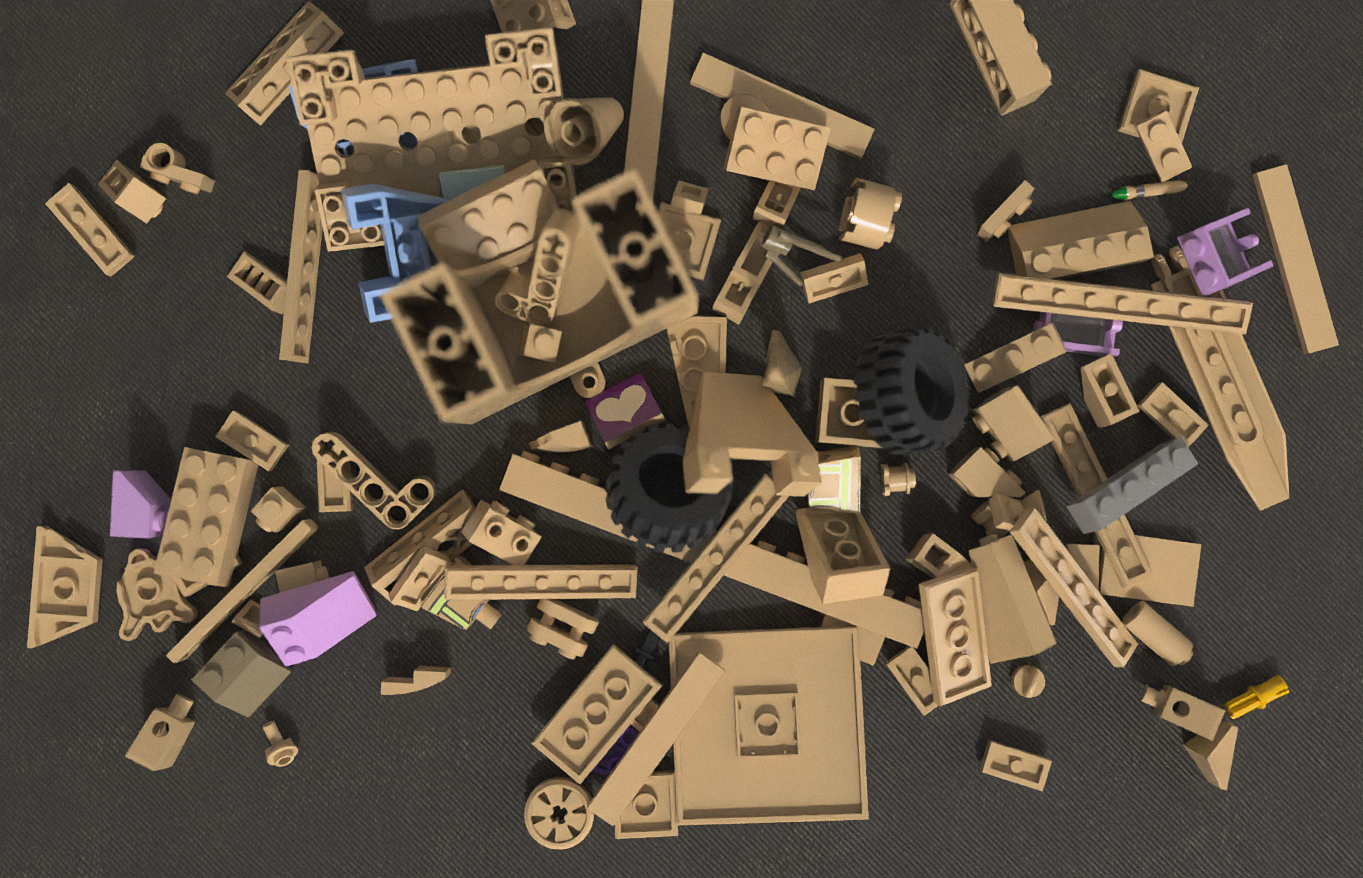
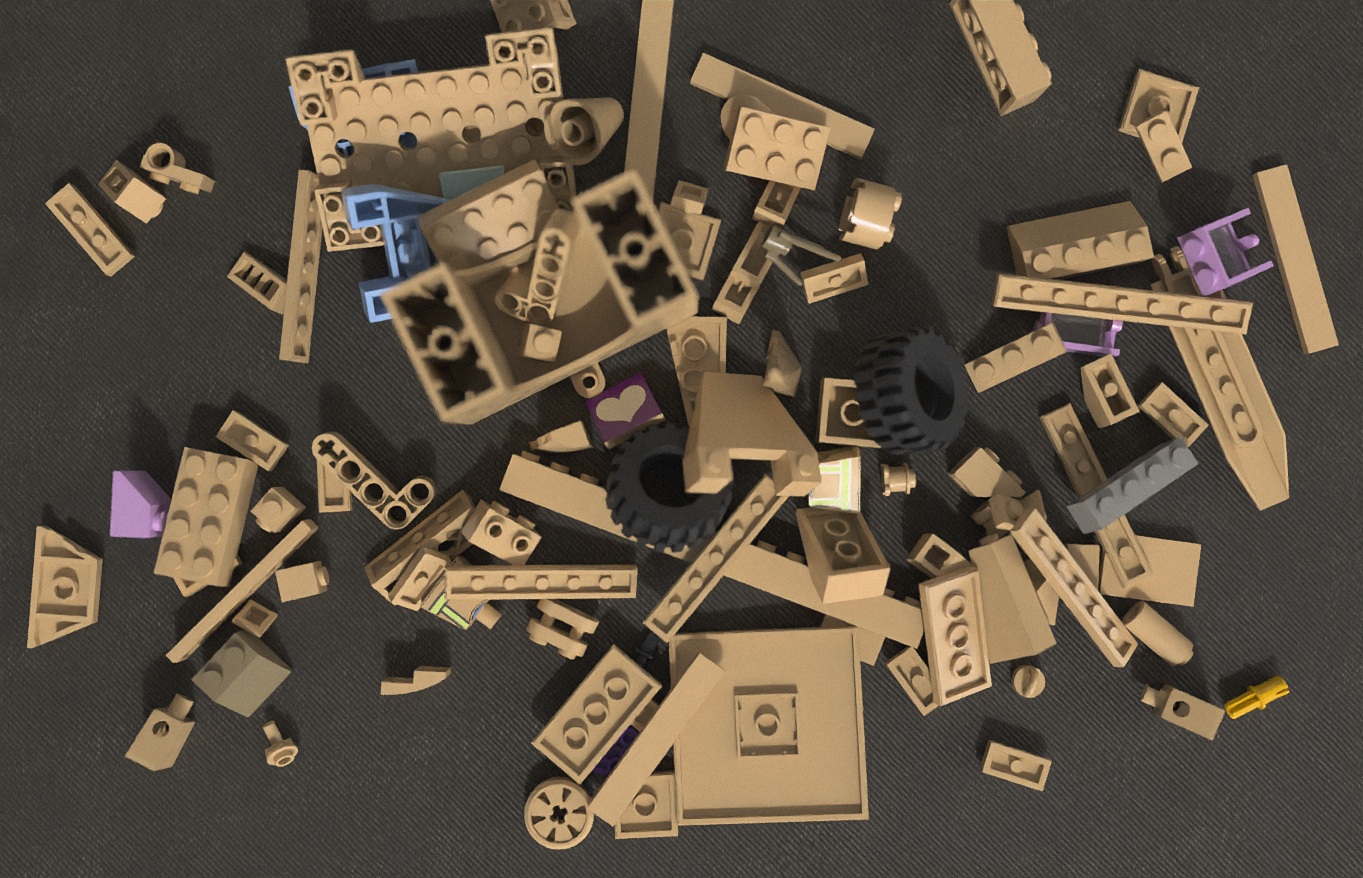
tan tile [116,548,198,641] -> none
tan fence [225,1,344,125] -> none
lavender slope [259,571,377,666] -> none
tan slope [972,385,1054,461] -> none
tan plate [978,180,1034,242] -> none
tan piece [1112,181,1188,200] -> none
tan slope [1184,720,1238,790] -> none

